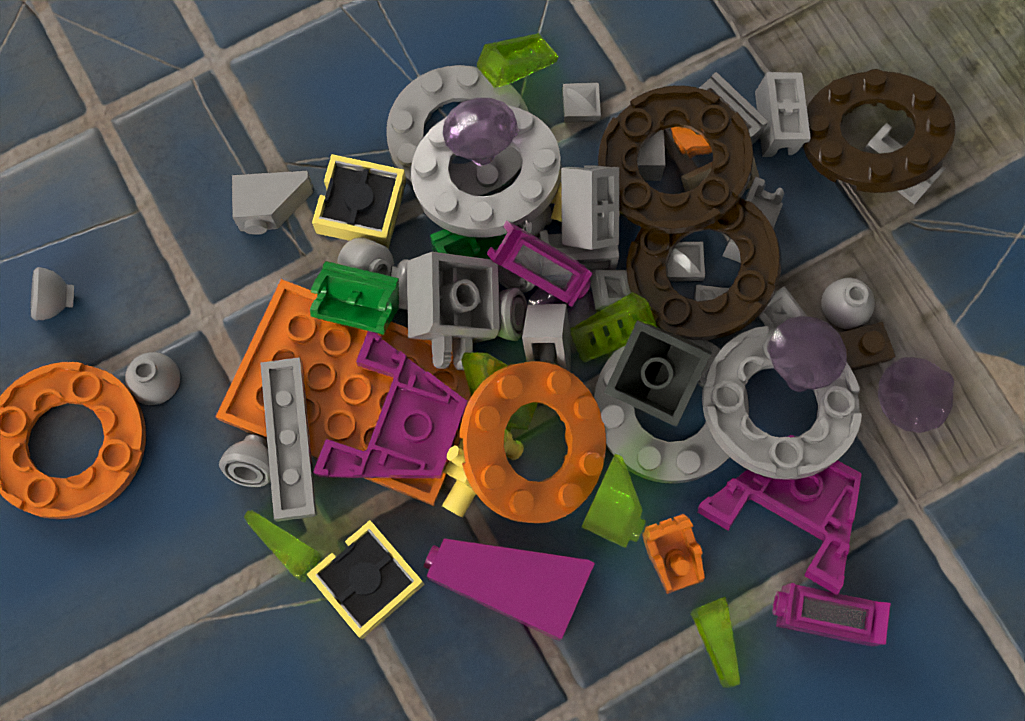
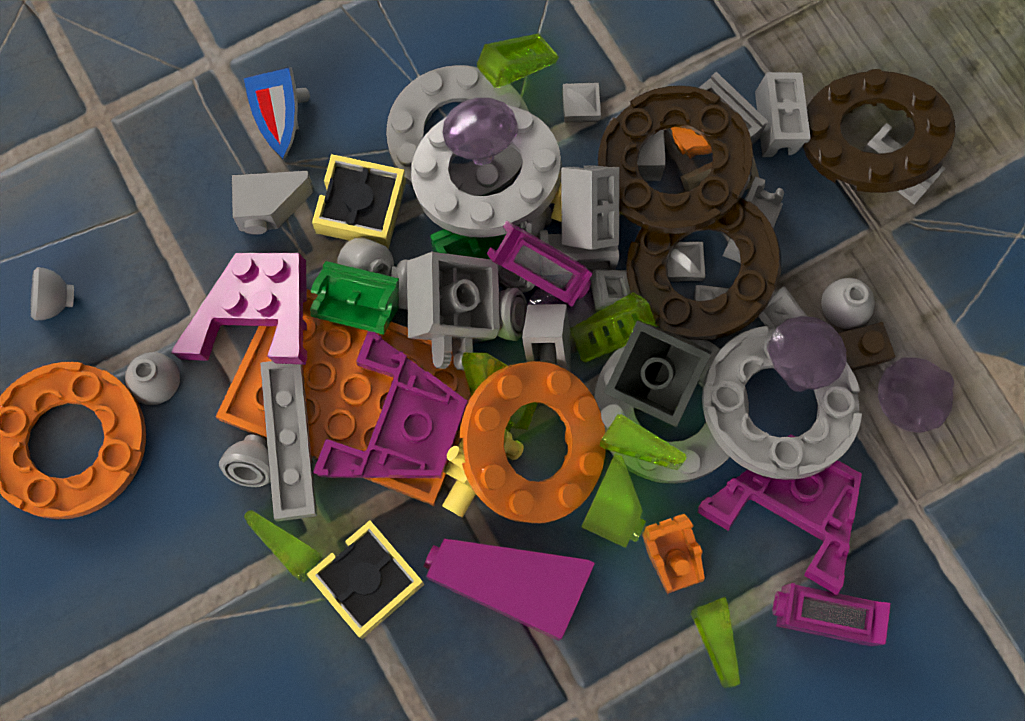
none -> wing [172,253,307,365]
none -> shield [244,67,310,159]
none -> clear neon green slope [599,414,687,471]

